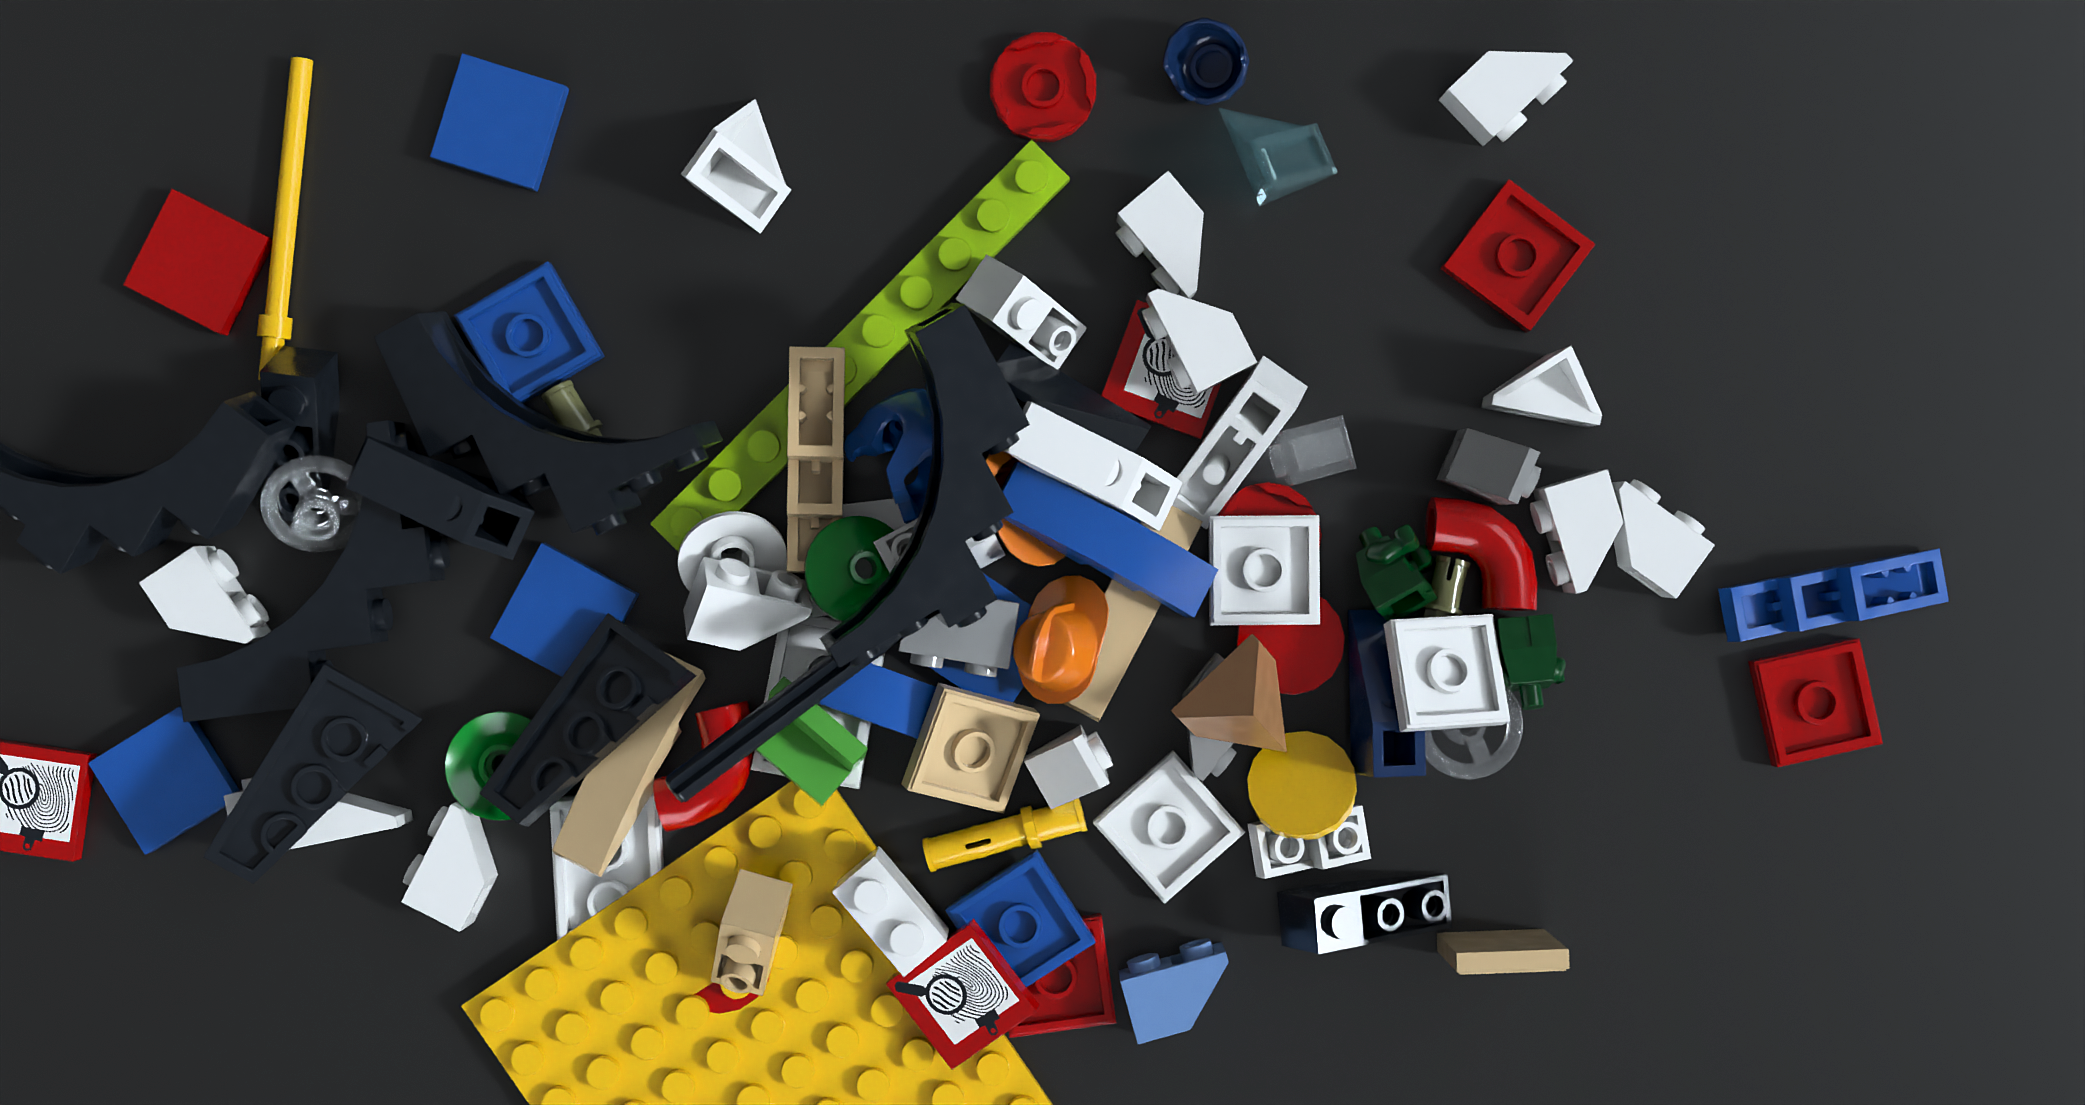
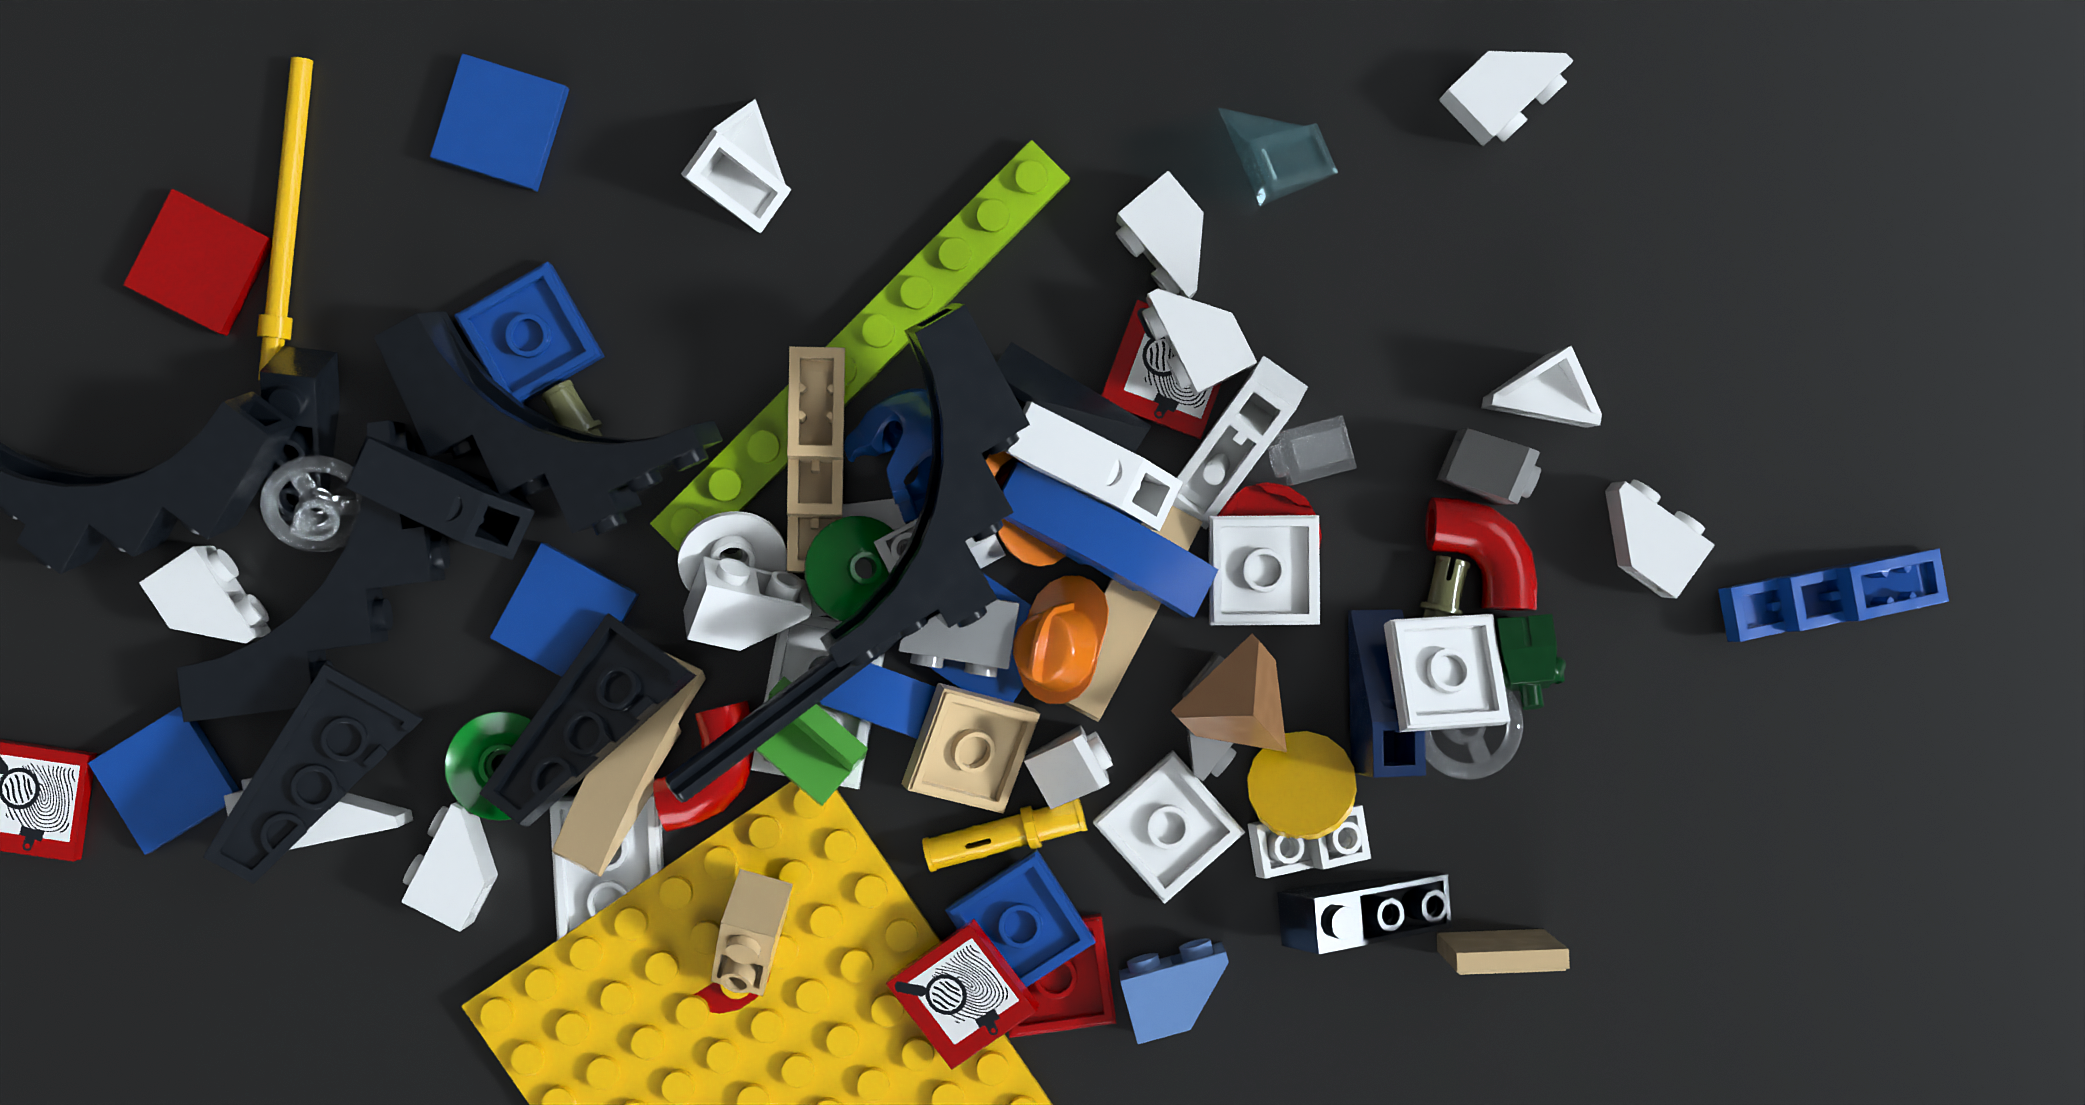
white brick [832,846,949,977] -> none
white slope [956,254,1087,369] -> none
red tile [990,32,1096,142] -> none
dark blue hair [1163,17,1250,105] -> none
red tile [1236,597,1345,695] -> none
dark green piece [1356,524,1437,622] -> none
red tile [1440,179,1596,333] -> none
white slope [1530,469,1623,594] -> none
red tile [1748,637,1883,767] -> none

